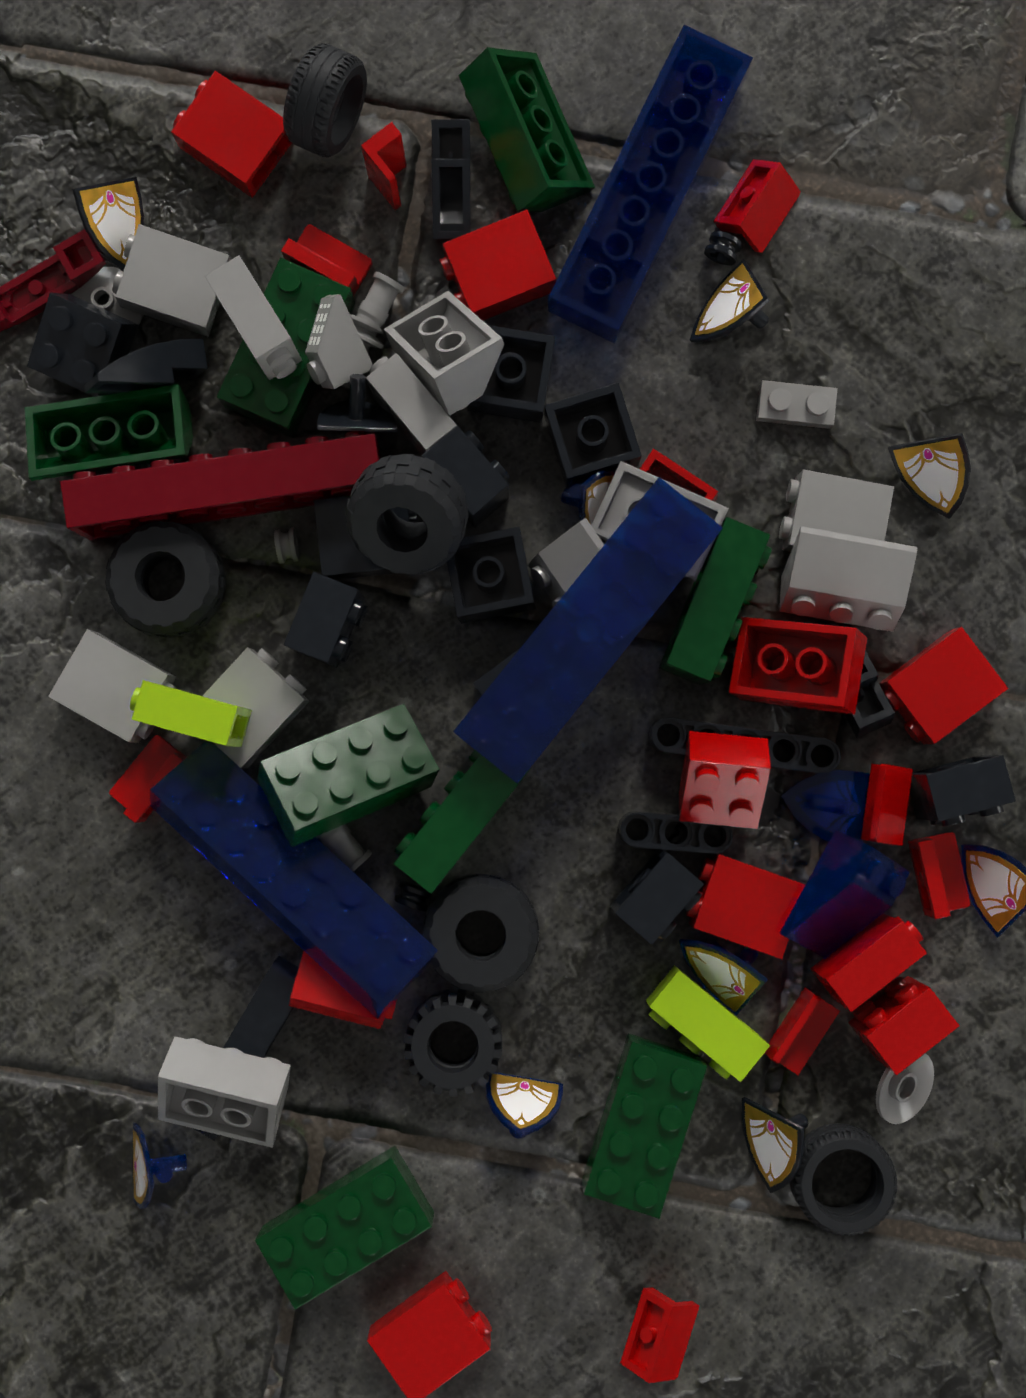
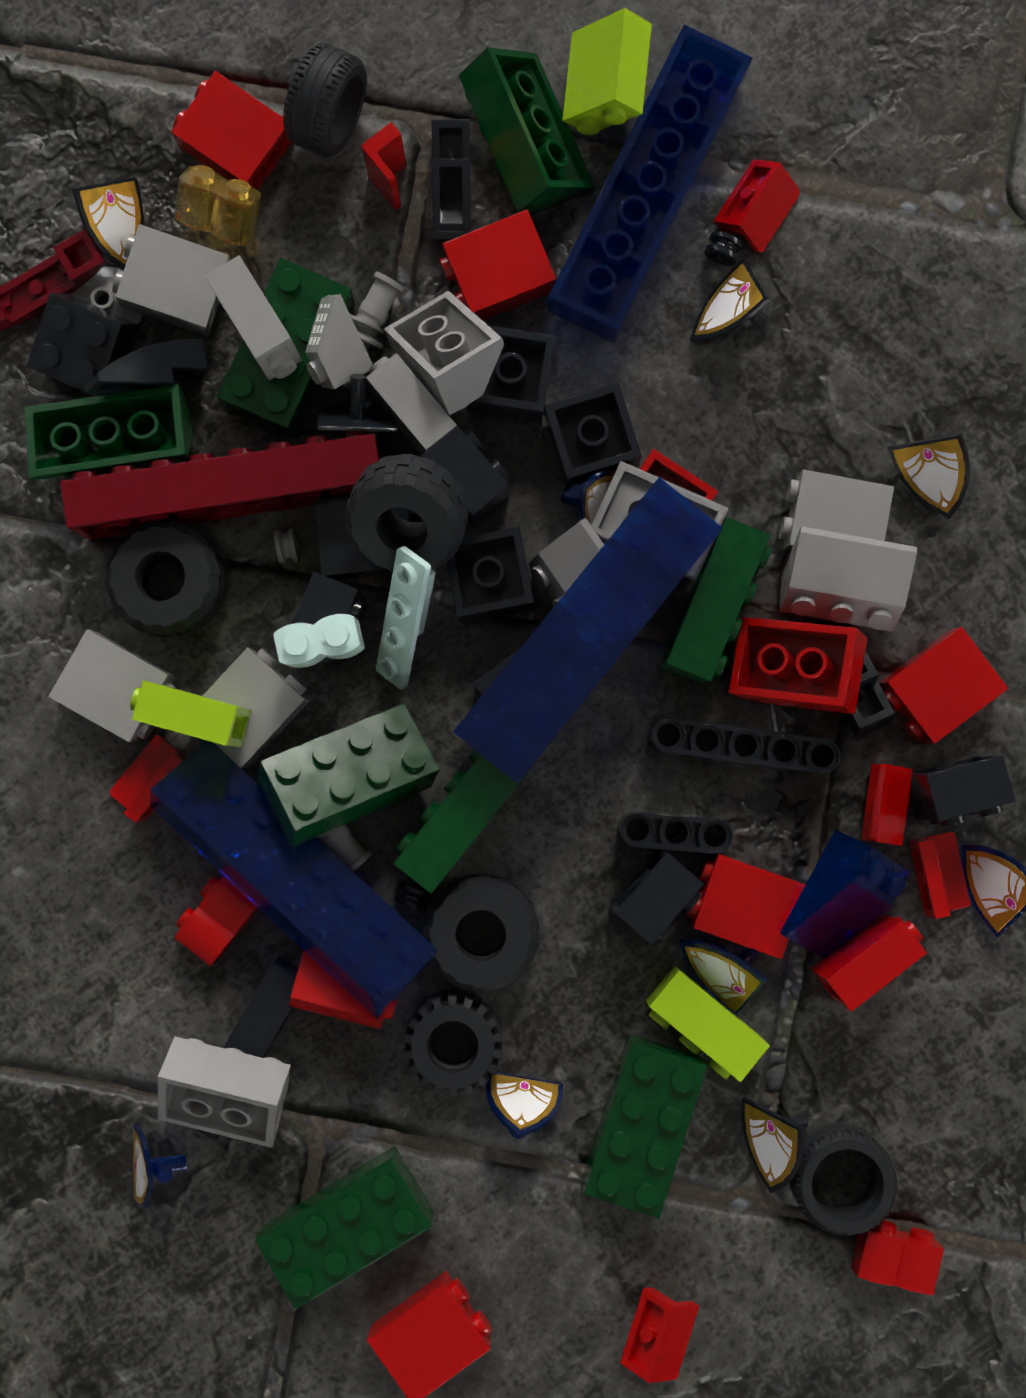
red panel [281,224,372,297] -> none
red brick [679,731,771,829] -> none
light grey plate [756,380,838,429] -> none
red panel [765,987,840,1075] -> none
clear blue shield [781,770,870,850] -> none
red brick [848,976,960,1075] -> none
light grey dish [876,1054,934,1124] -> none
none -> red brick [174,874,263,966]
none -> clear yellow brick [175,165,261,246]
none -> light aqua brick [273,614,365,668]
none -> light aqua bracket [376,546,436,690]
none -> lime brick [562,8,652,135]
none -> red brick [851,1220,944,1295]

